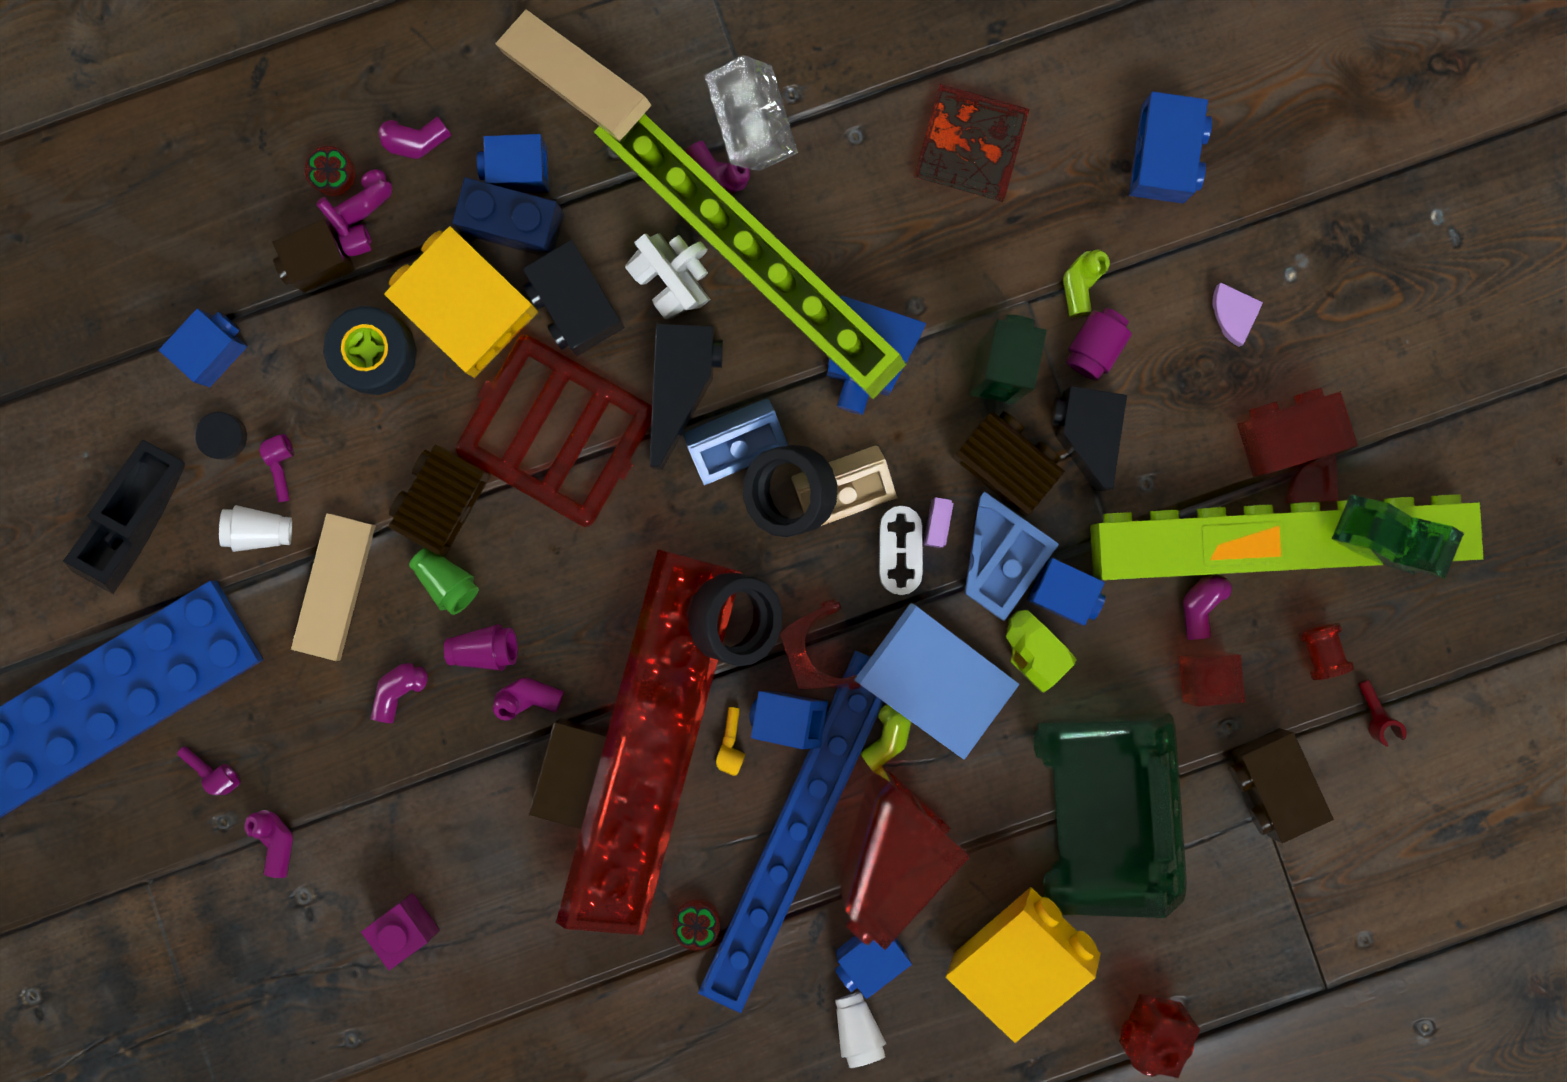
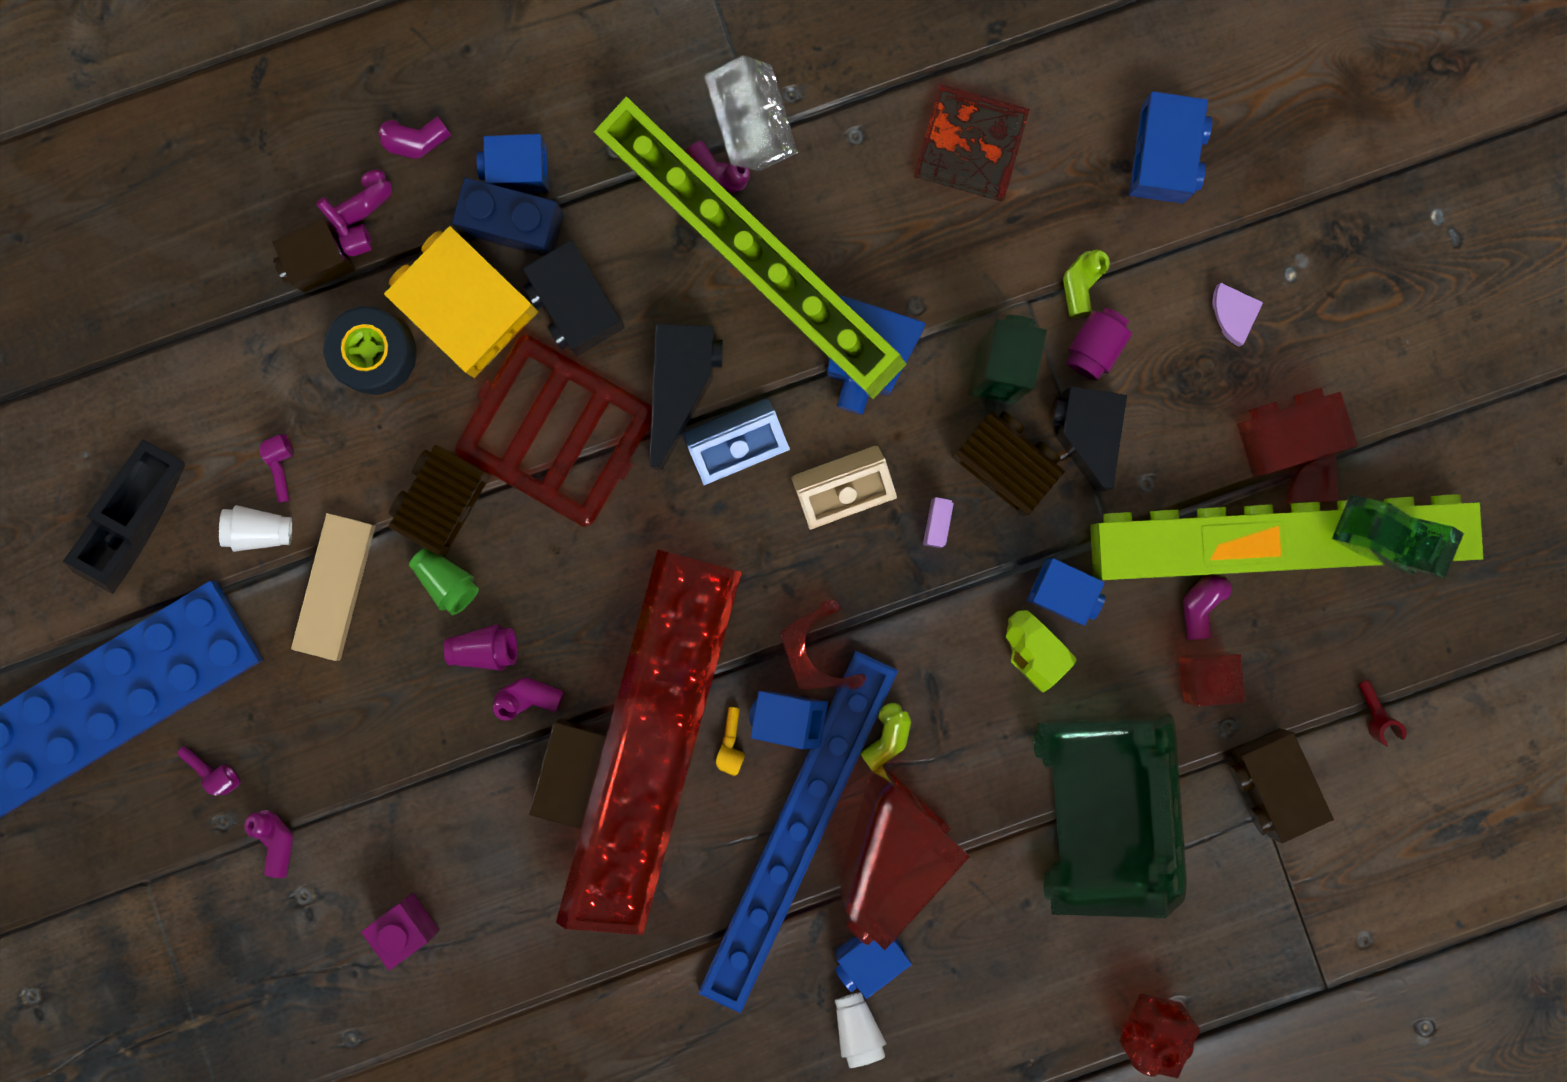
blue brick [159,308,248,387] -> none
black tile [195,412,247,460] -> none
tile [304,146,355,196] -> none
magenta arm [370,663,428,723] -> none
tan tile [495,9,652,141] -> none
white hips [625,233,711,319] -> none
tile [673,900,720,950] -> none
black tyre [689,573,782,667] -> none
black tyre [743,445,838,537] -> none
medium blue tile [854,603,1020,760] -> none
white beam [879,506,923,595] -> none
yellow brick [945,887,1101,1043] -> none
medium blue wing [964,492,1059,621] -> none
clear red bush [1298,623,1354,680] -> none

